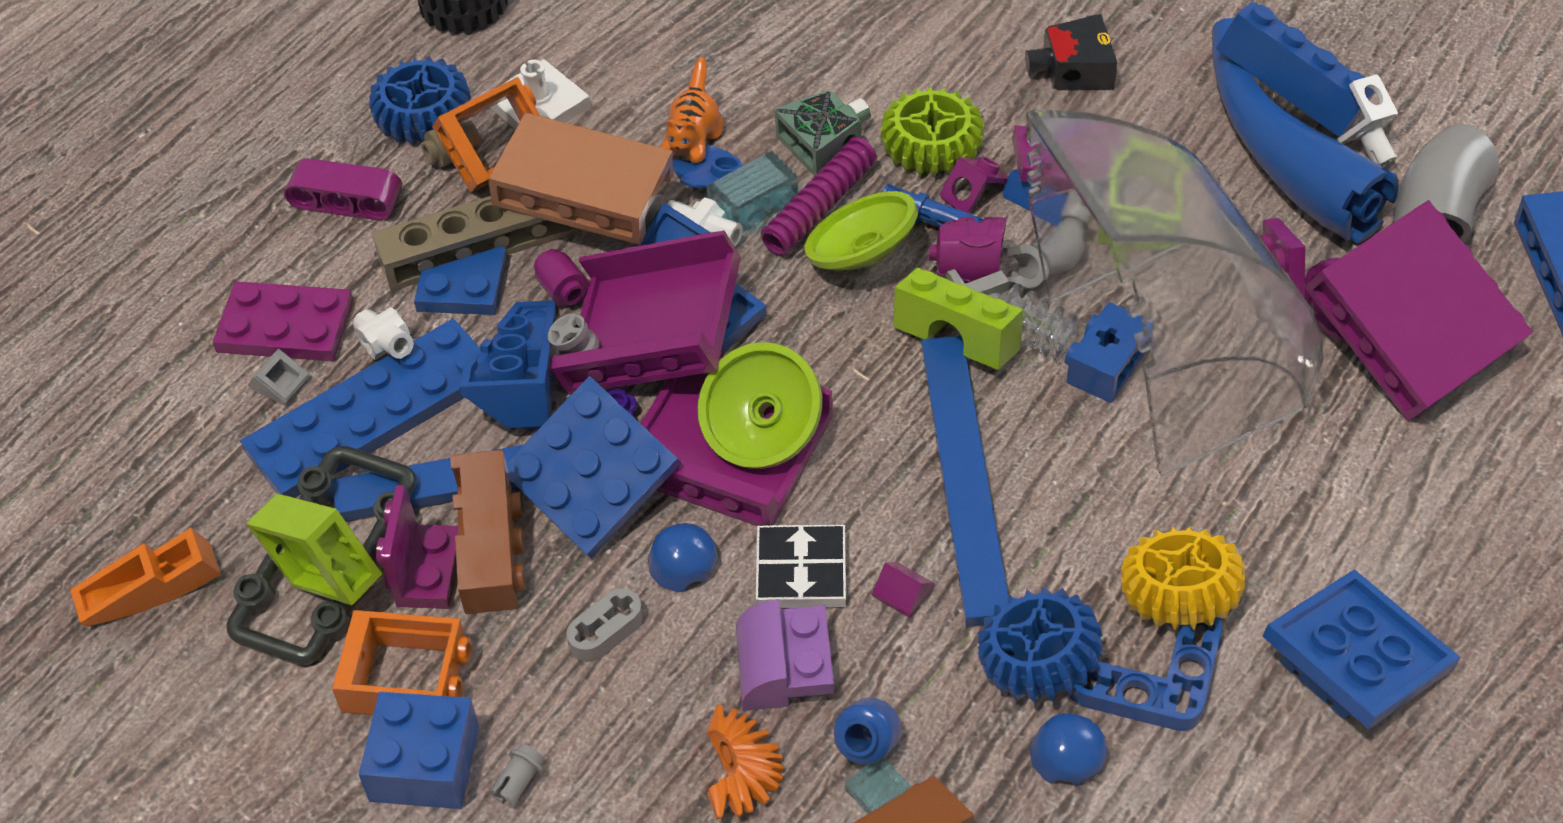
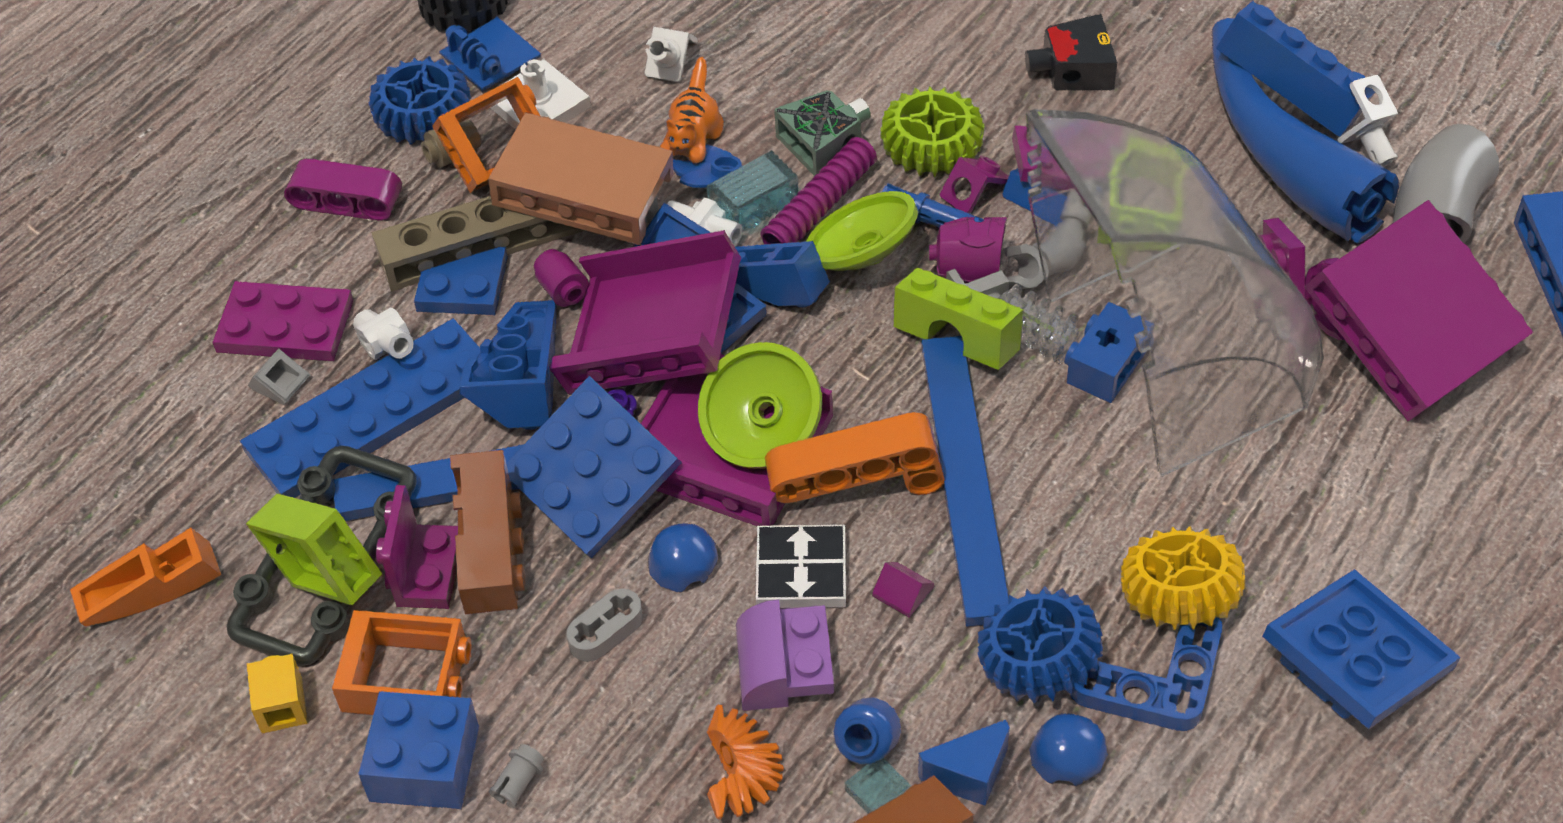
light grey wheel [547,313,599,355] -> none
none -> yellow brick [247,654,308,734]
none -> blue hinge [439,17,541,91]
none -> white bracket [645,27,698,82]
none -> blue slope [735,241,830,308]
none -> orange beam [765,412,945,503]
none -> blue slope [918,719,1010,806]

